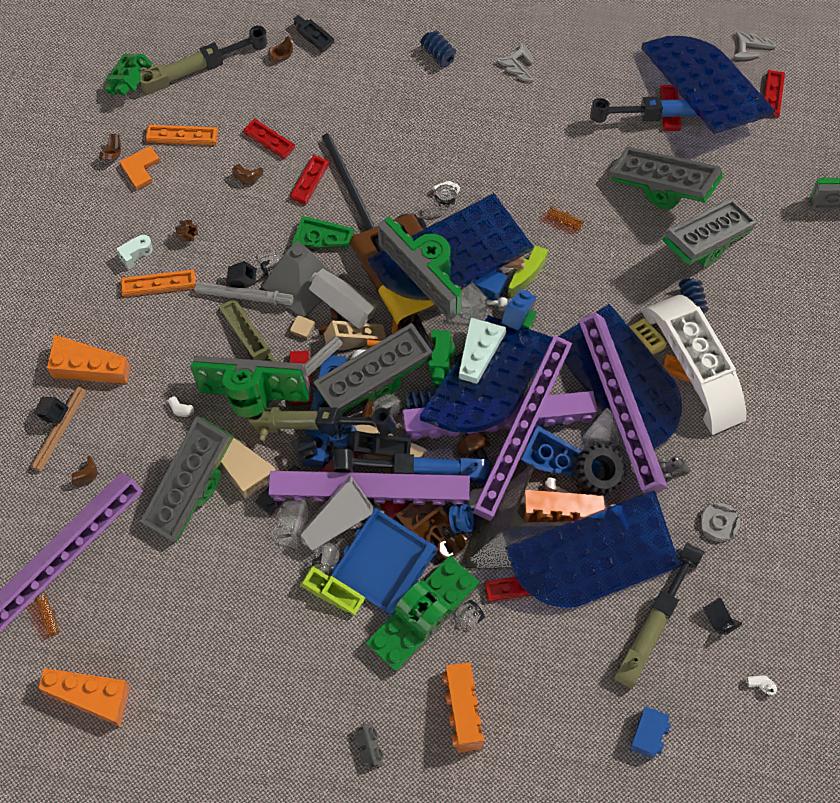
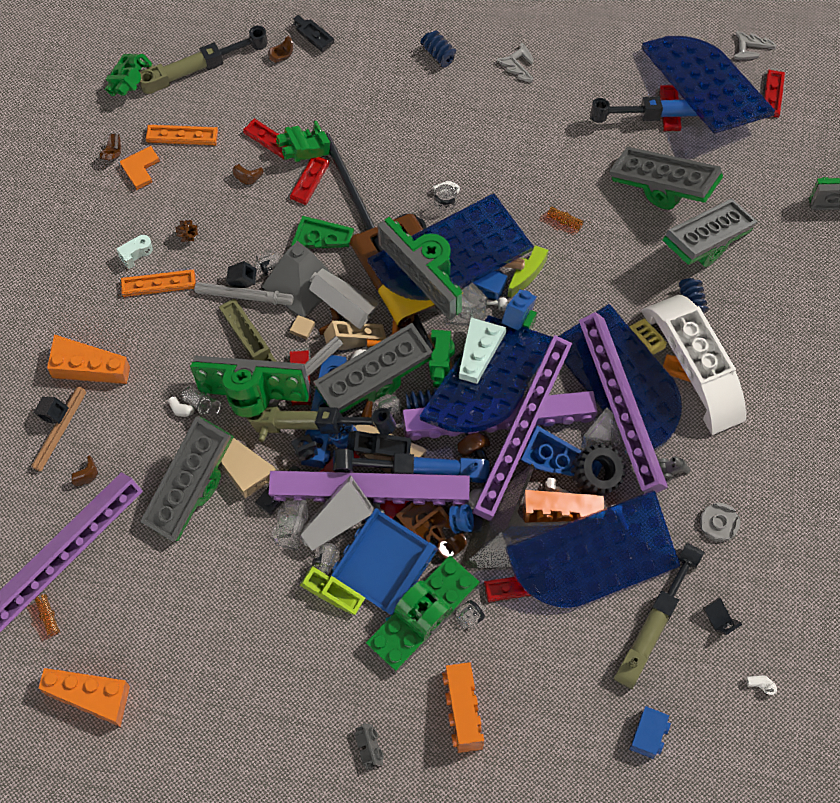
none -> clear piece [181,386,221,415]
none -> green hips [276,120,330,162]

